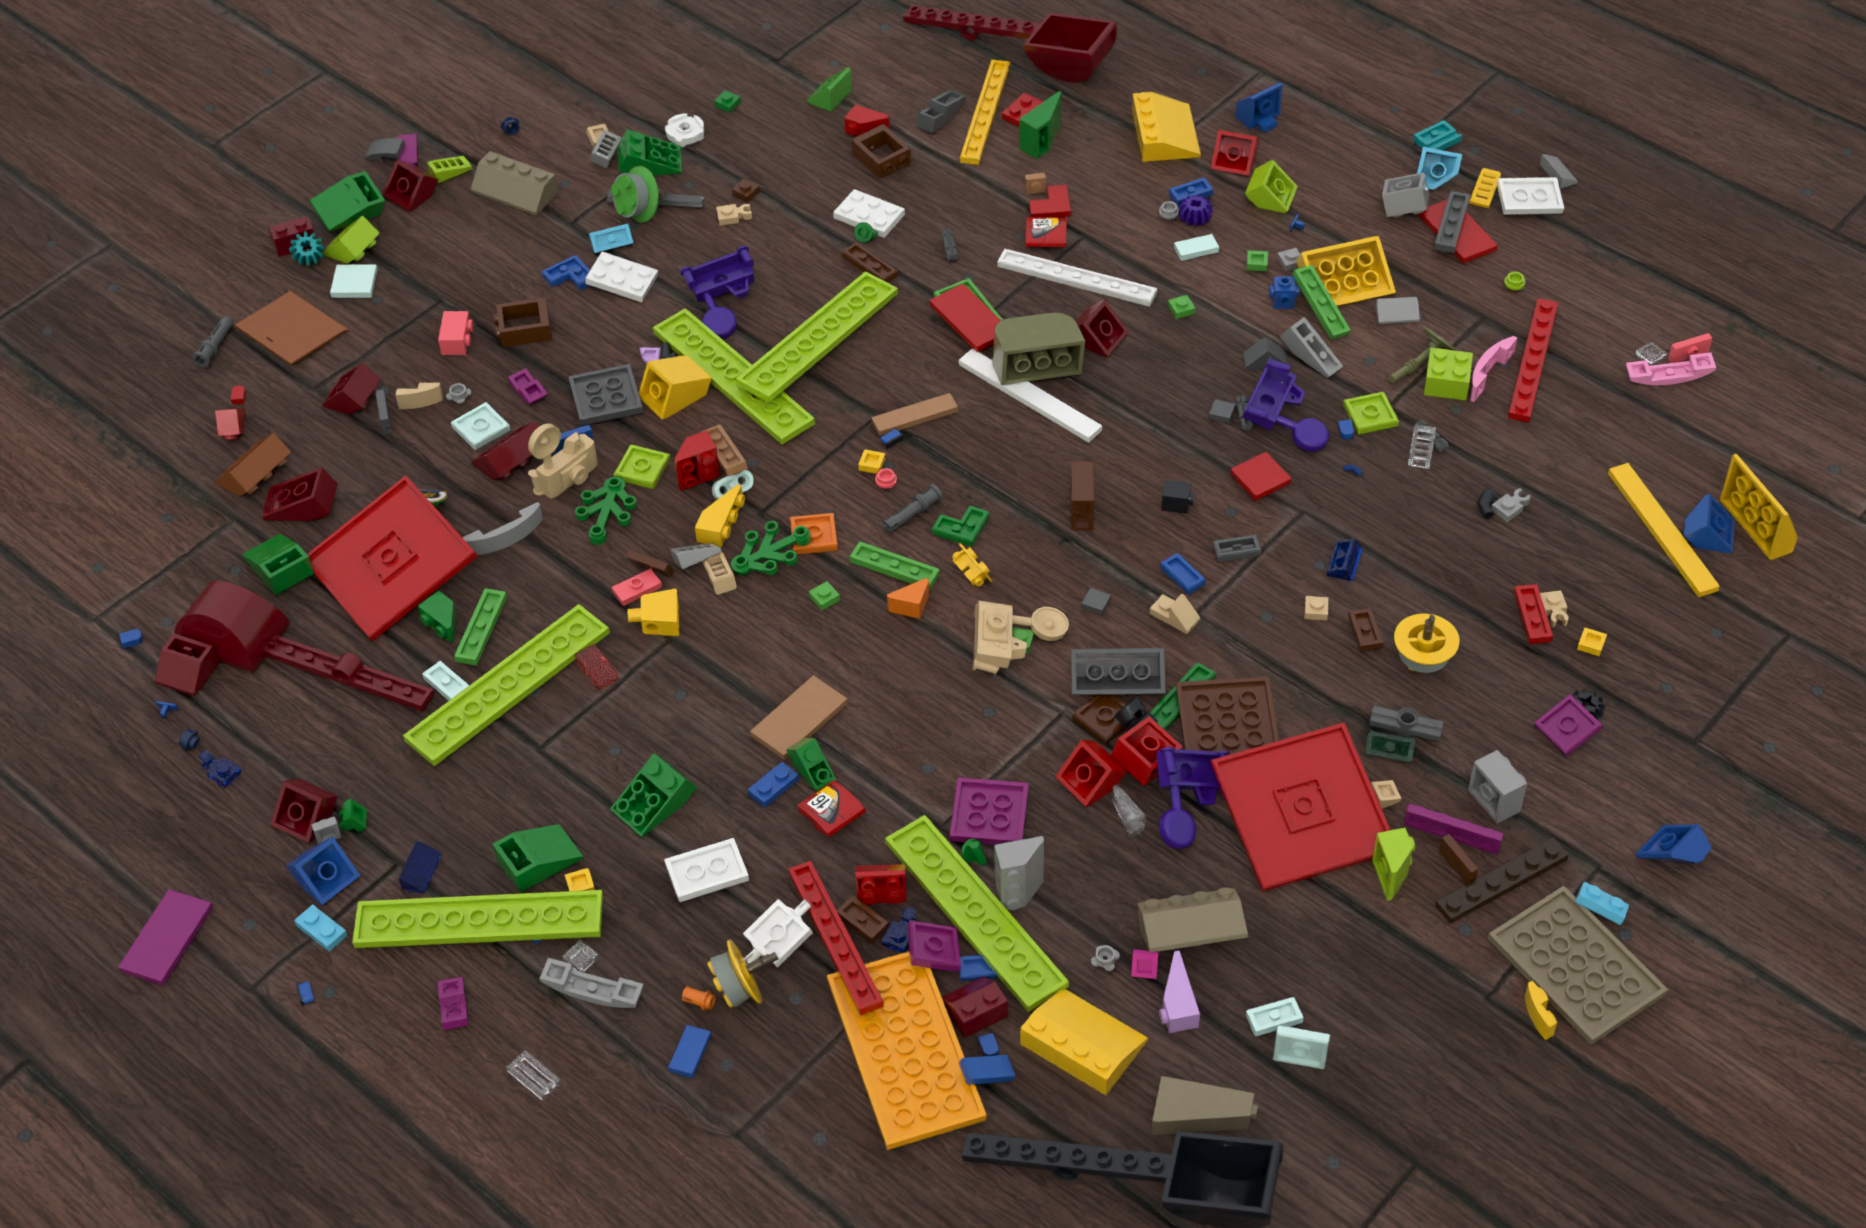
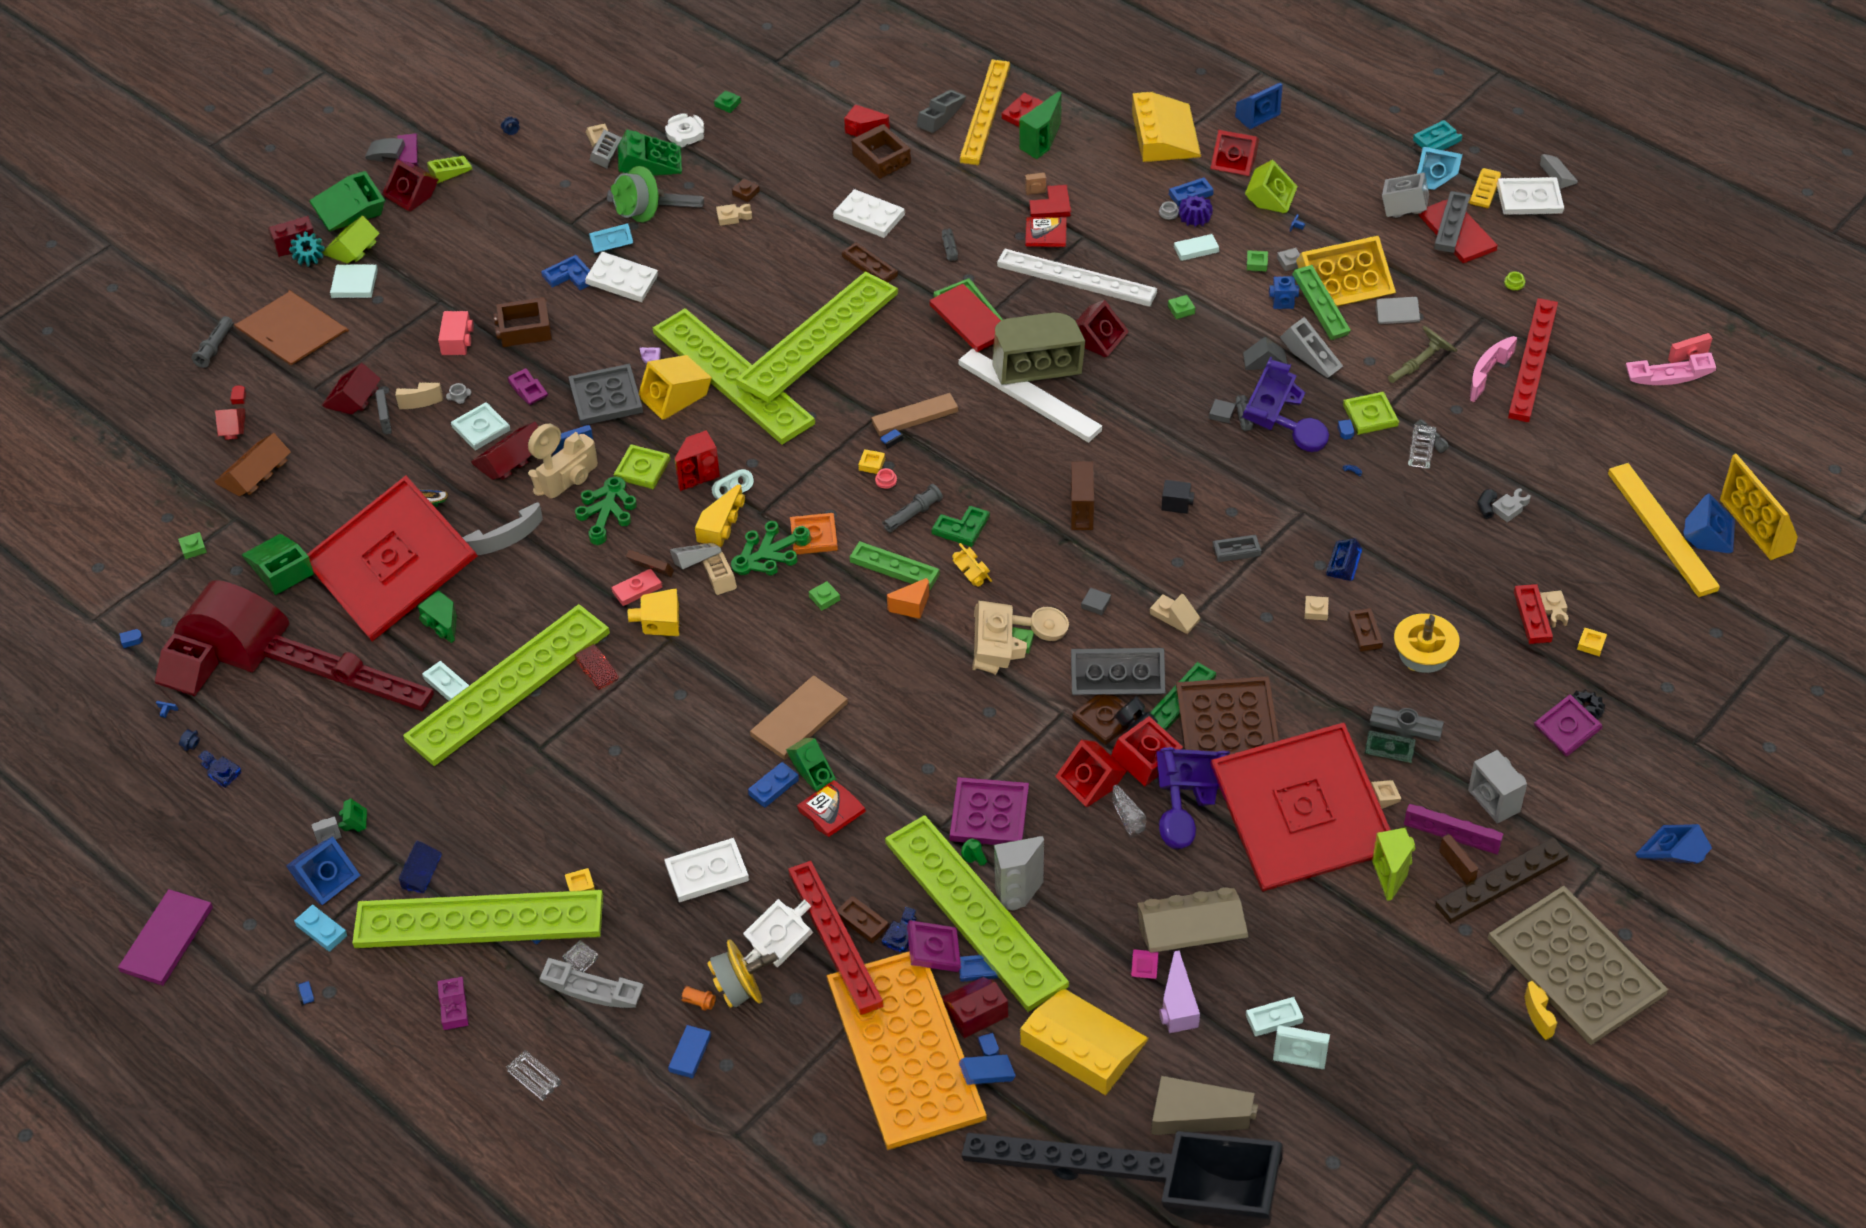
dark red slope [261,467,338,521] -> none
dark red slope [270,778,338,843] -> none
bright green plate [454,588,507,666] -> none
dark tan slope [471,151,558,216] -> none
green slope [493,824,583,893] -> none
green slope [610,753,697,837] -> none
black arm [660,343,680,359] -> none
dark purple piece [680,246,755,339] -> none
medium nougat plate [701,424,748,476] -> none
bright green slope [807,67,852,112] -> none
green plate [854,222,878,242] -> none
red slope [855,864,907,905] -> none
dark red plate [903,6,1117,82] -> none
light grey plate [1091,945,1120,971] -> none
blue tile [1160,553,1206,595] -> none
red tile [1230,452,1292,501] -> none
blue piece [1258,116,1278,132] -> none
lime brick [1424,348,1473,400] -> none
medium azure plate [1575,882,1629,925] -> none
clear tile [1635,342,1666,366] -> none
none -> bright green plate [178,532,207,559]

